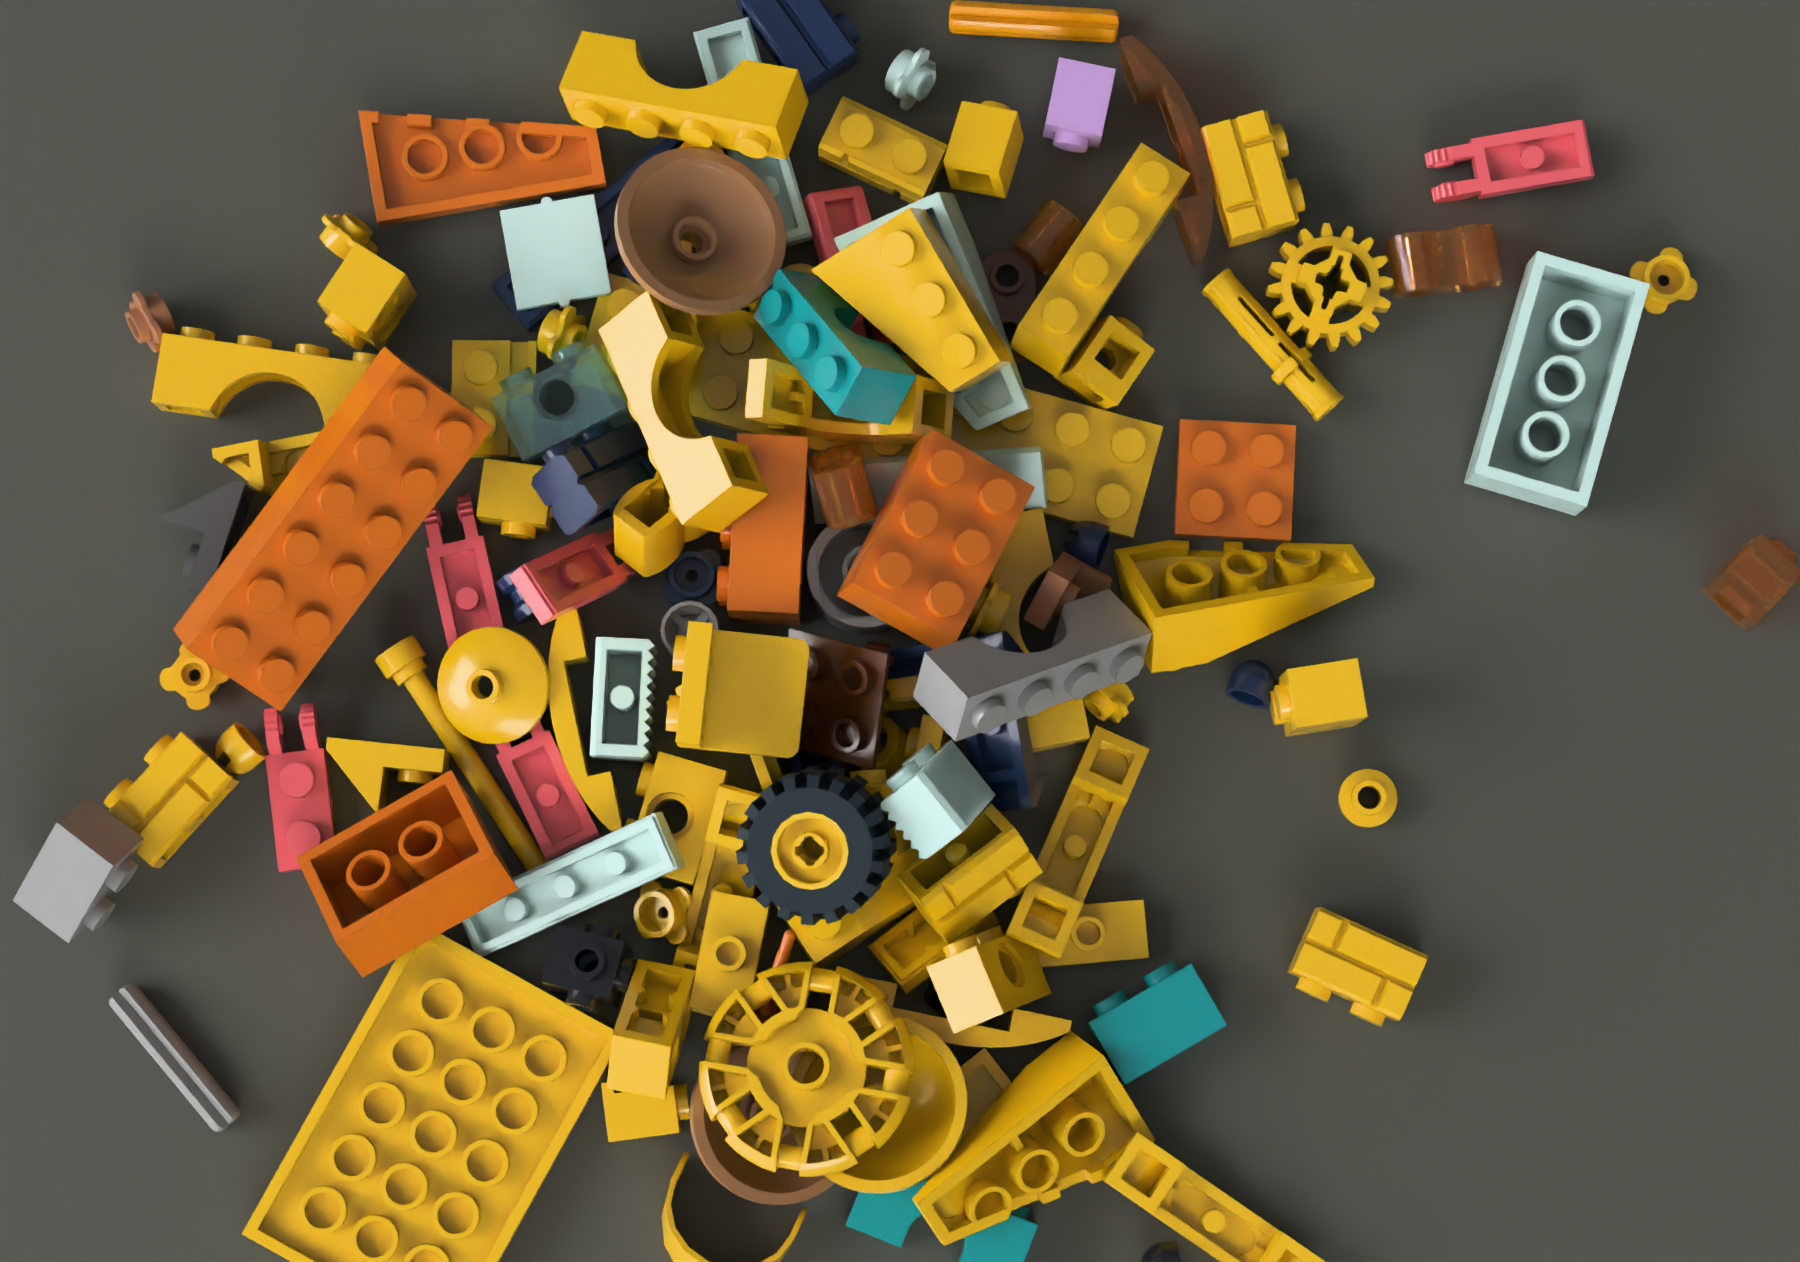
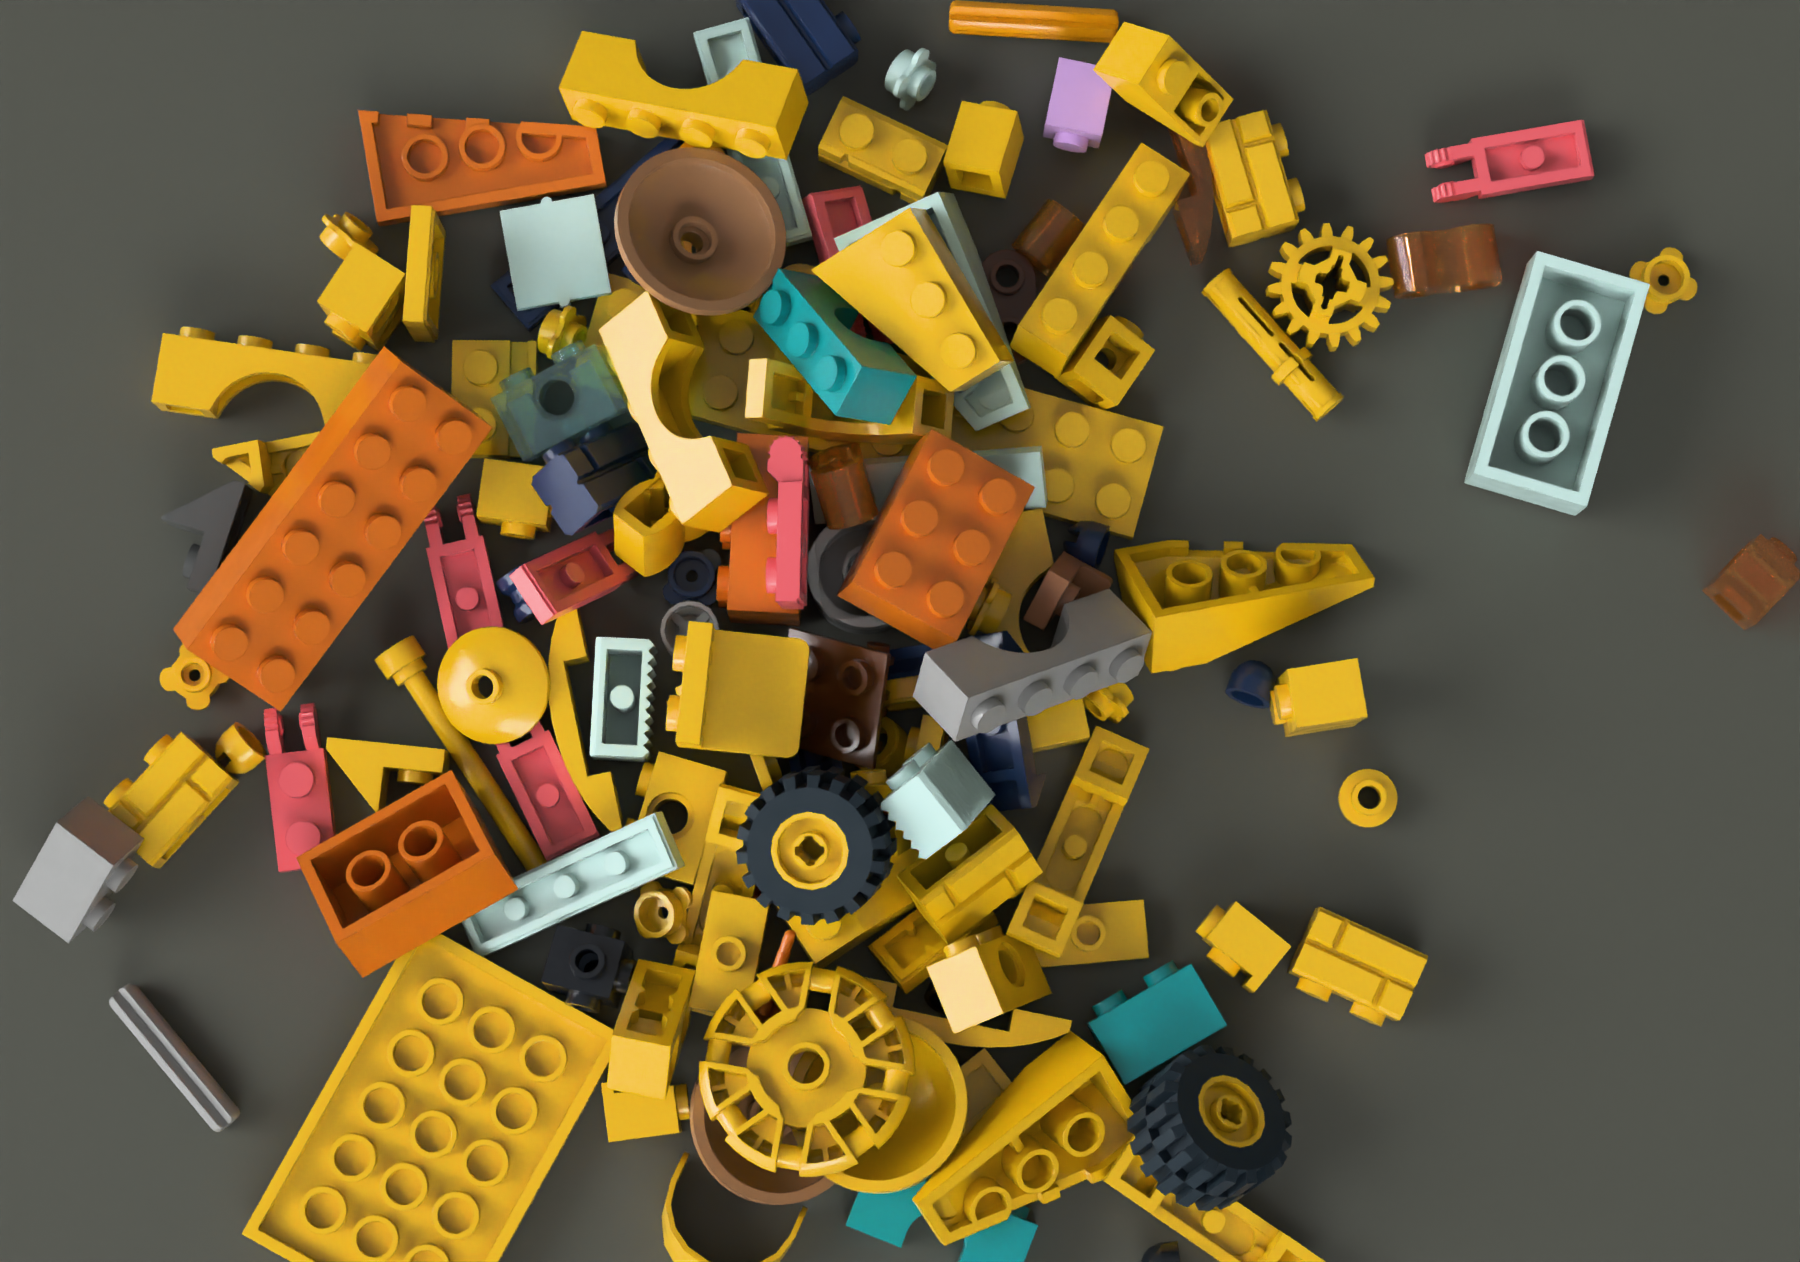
nougat plate [125,291,176,353] -> none
orange plate [1173,419,1296,543] -> none
none -> yellow tile [402,205,446,343]
none -> coral hinge [766,435,809,609]
none -> yellow slope [1093,22,1234,147]
none -> black wheel [1127,1045,1292,1211]
none -> yellow brick [1195,901,1291,993]

